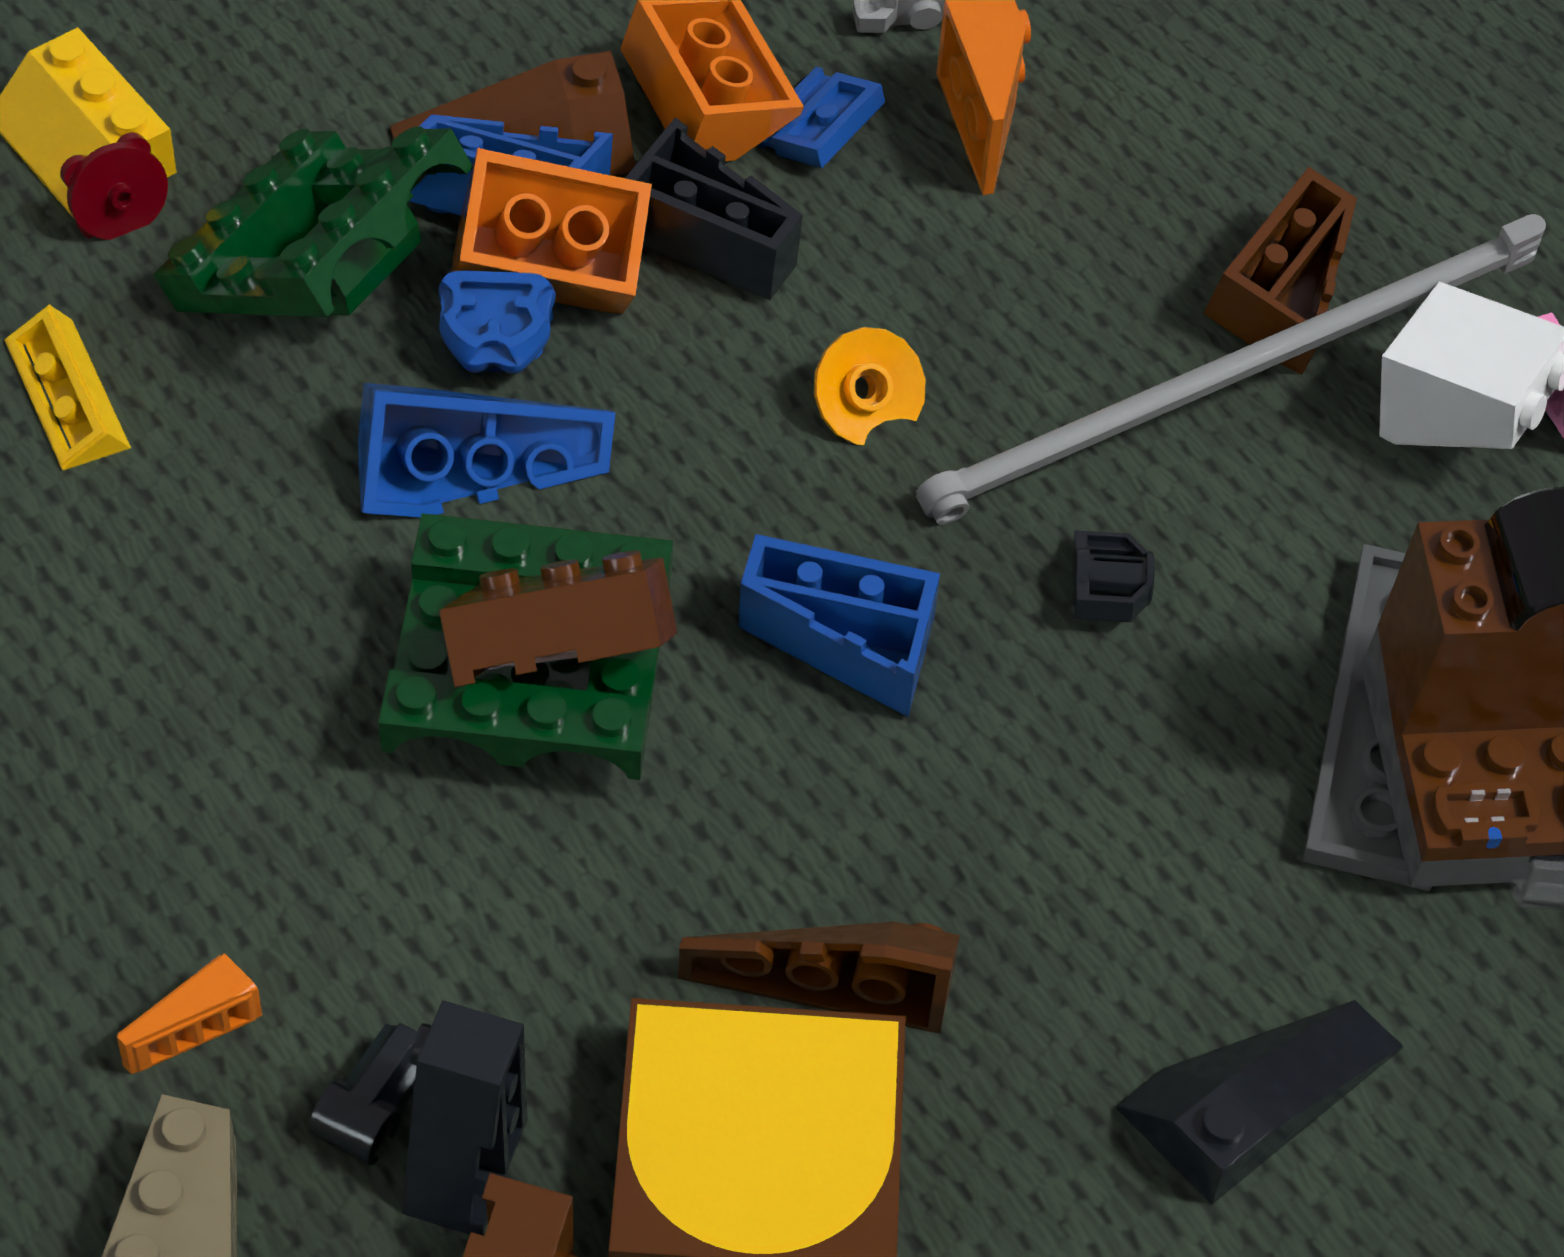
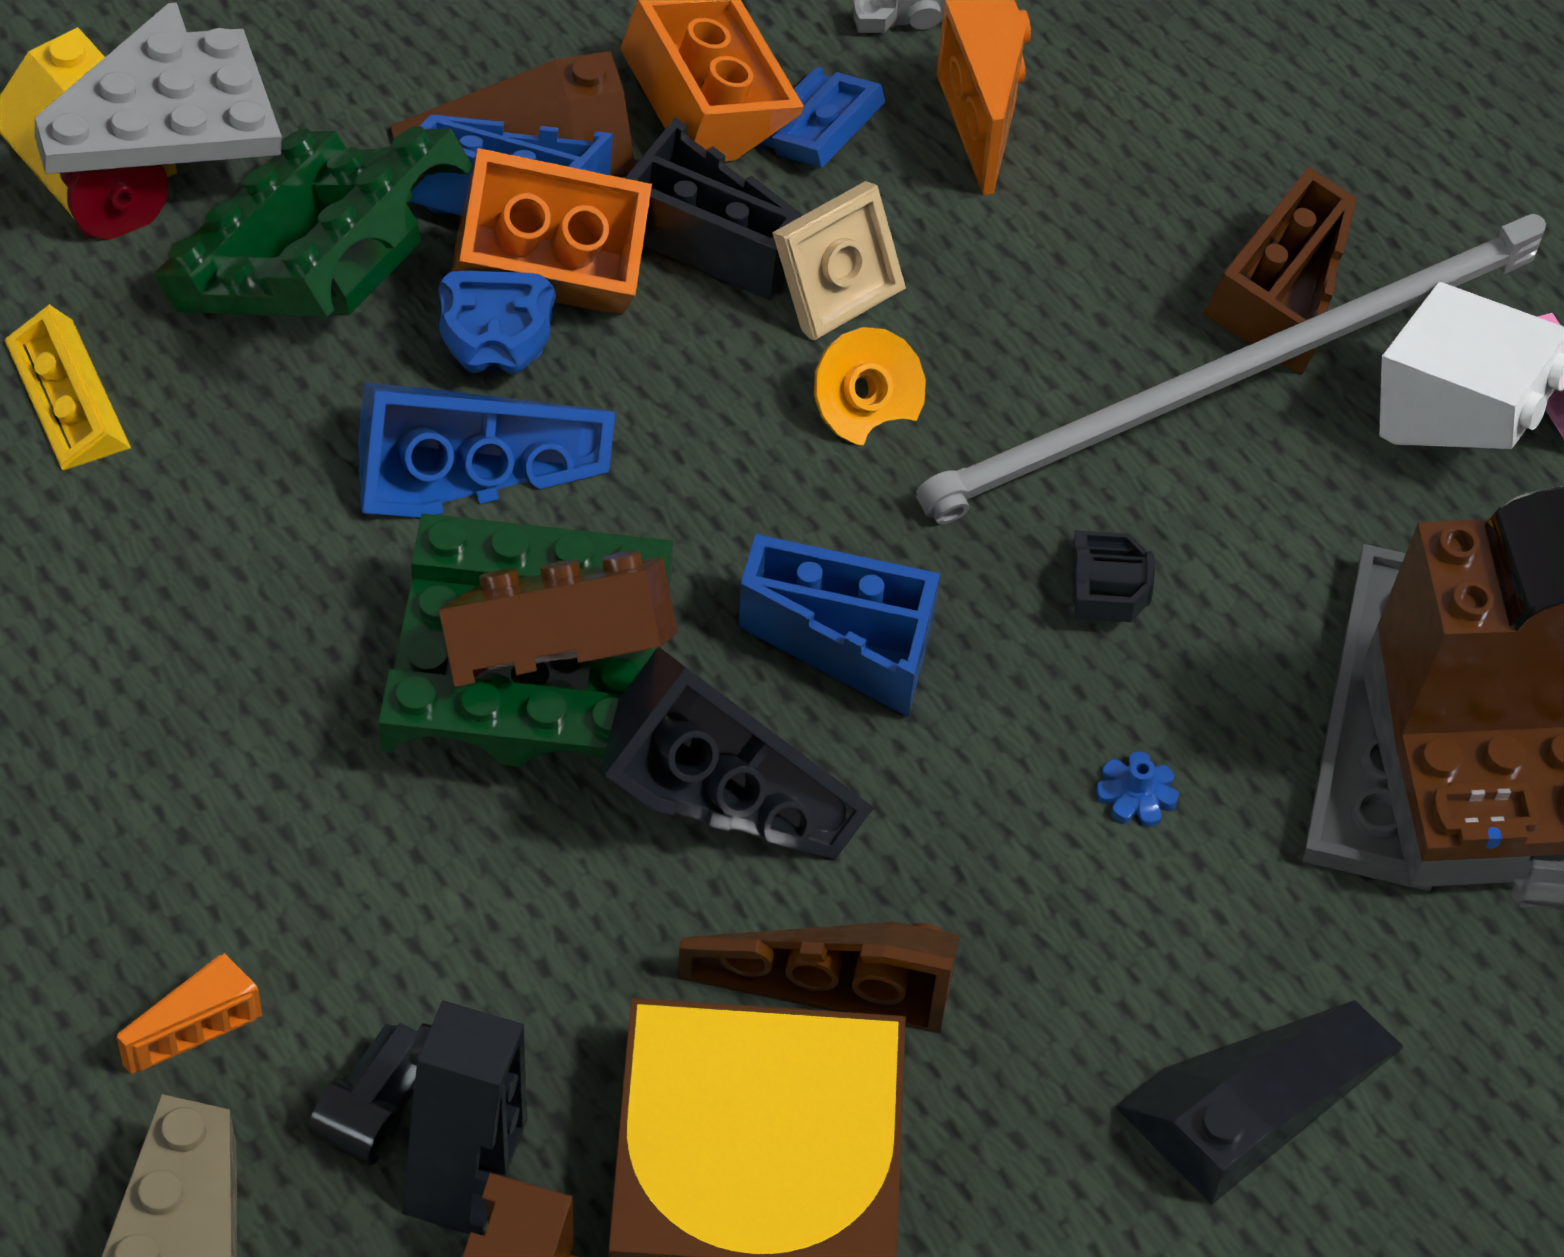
none -> light grey wing [35,3,282,174]
none -> black wedge [600,646,874,860]
none -> tan tile [772,181,906,340]
none -> blue plant [1096,752,1179,827]

